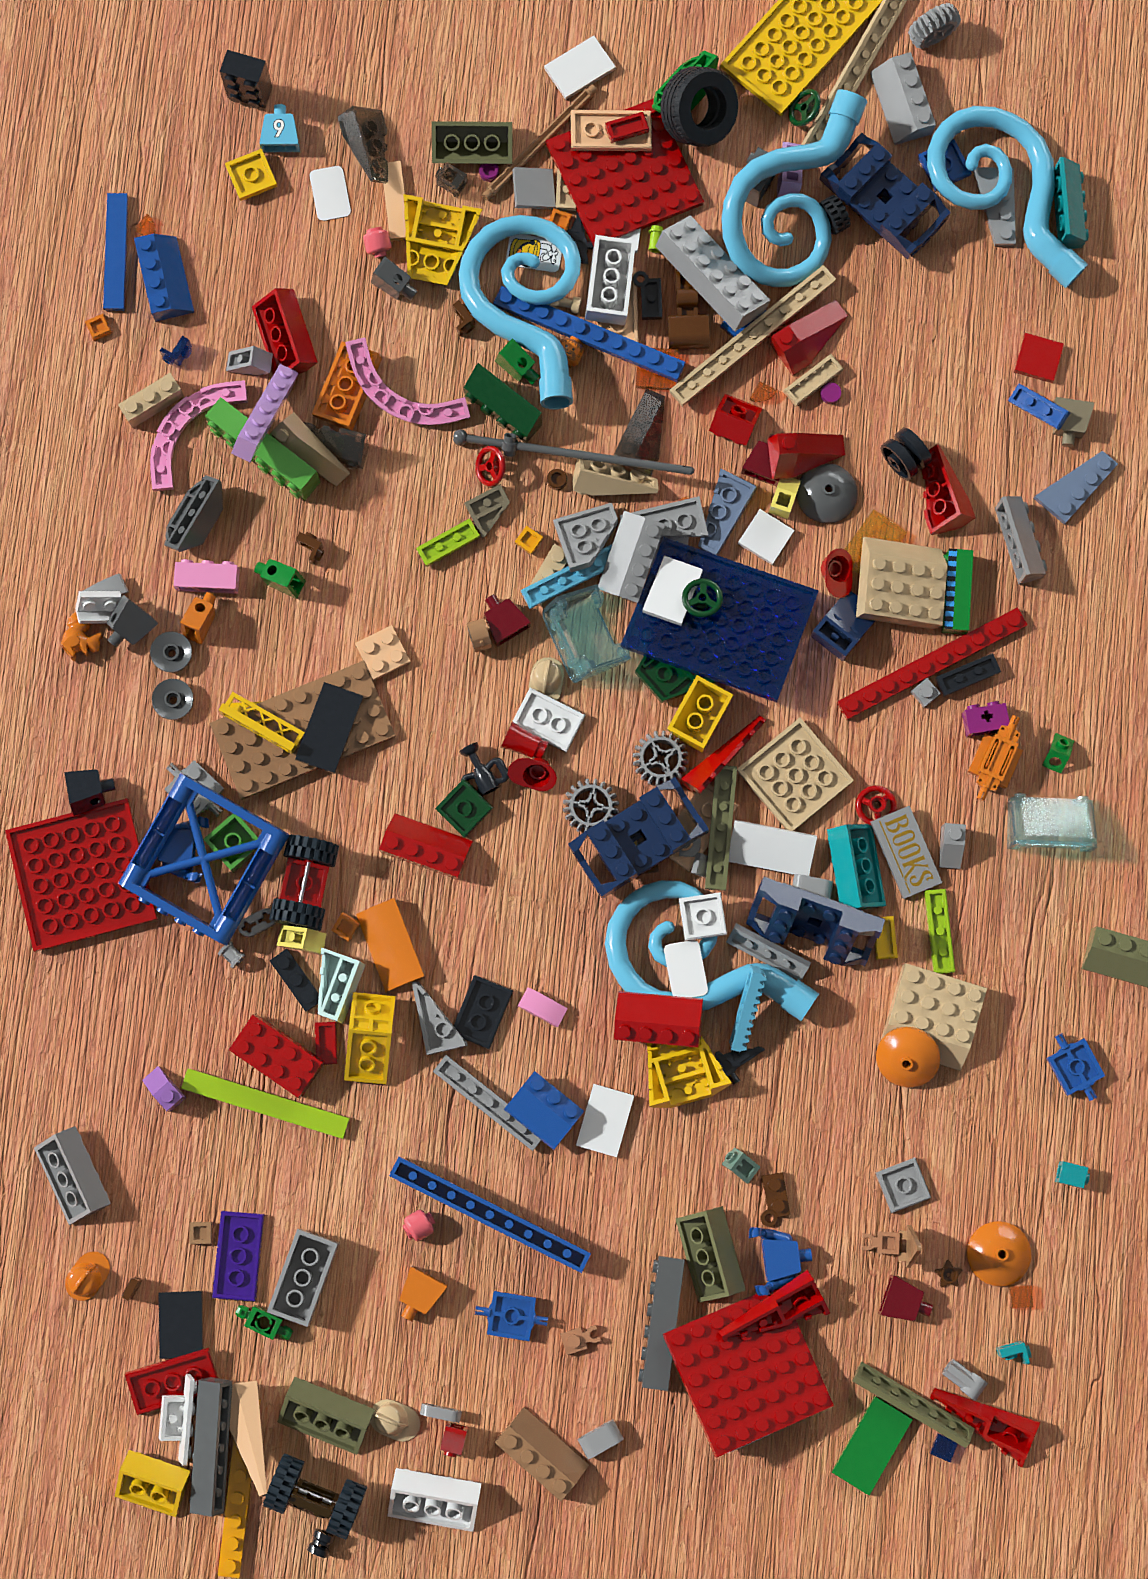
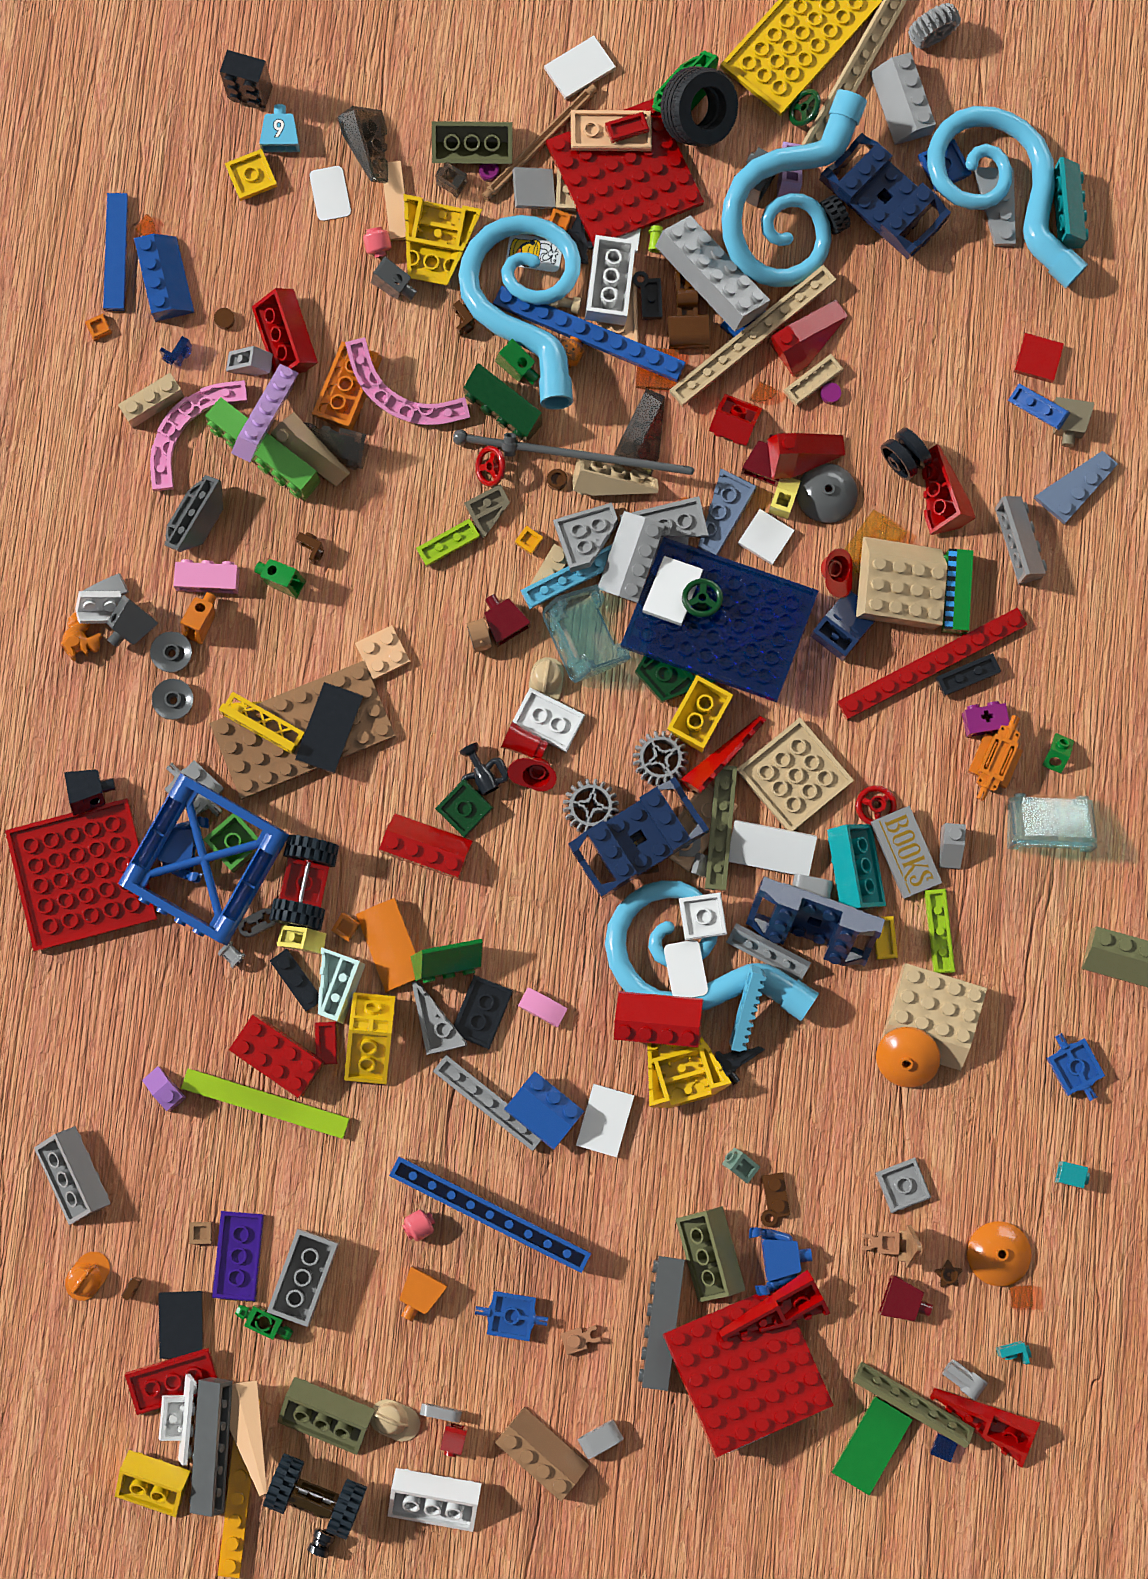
light grey plate [911,678,941,707] -> none
none -> reddish brown tile [214,308,235,329]
none -> green slope [410,939,483,983]

